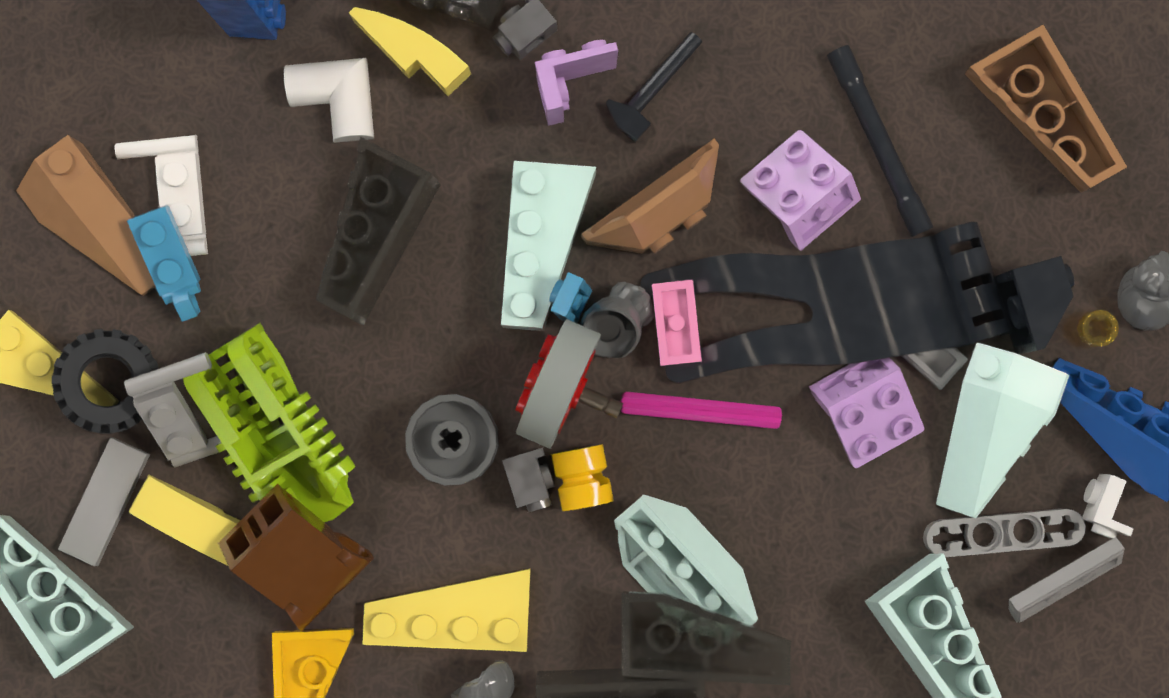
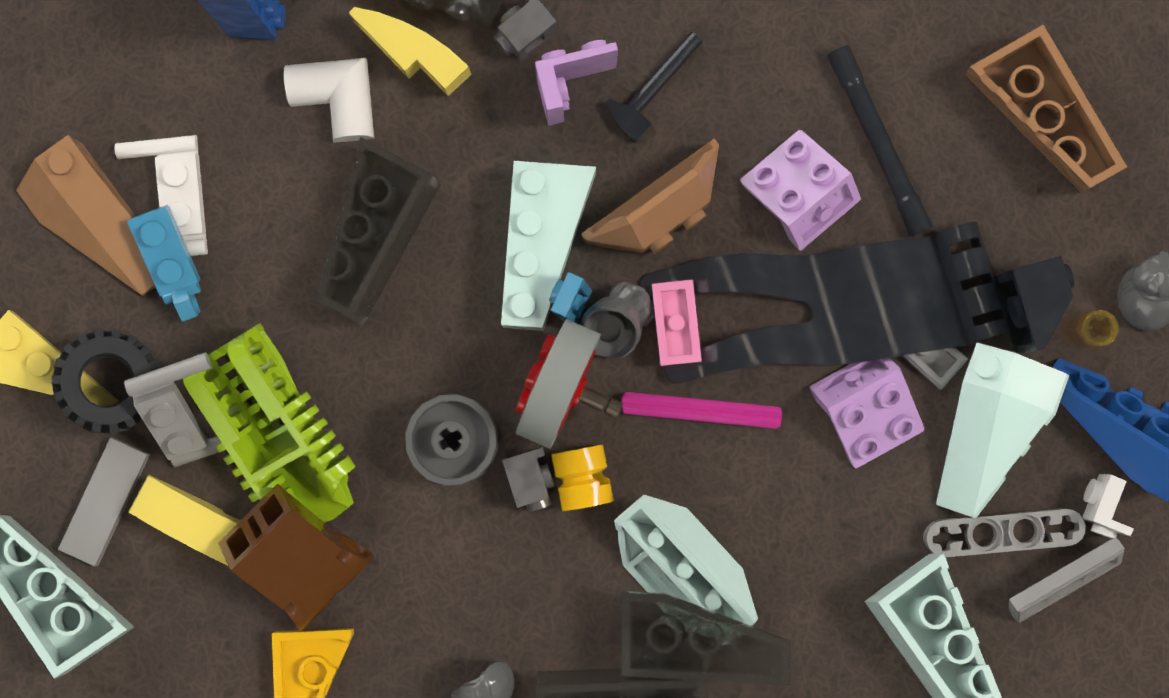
light yellow wing [363,568,531,652] -> none

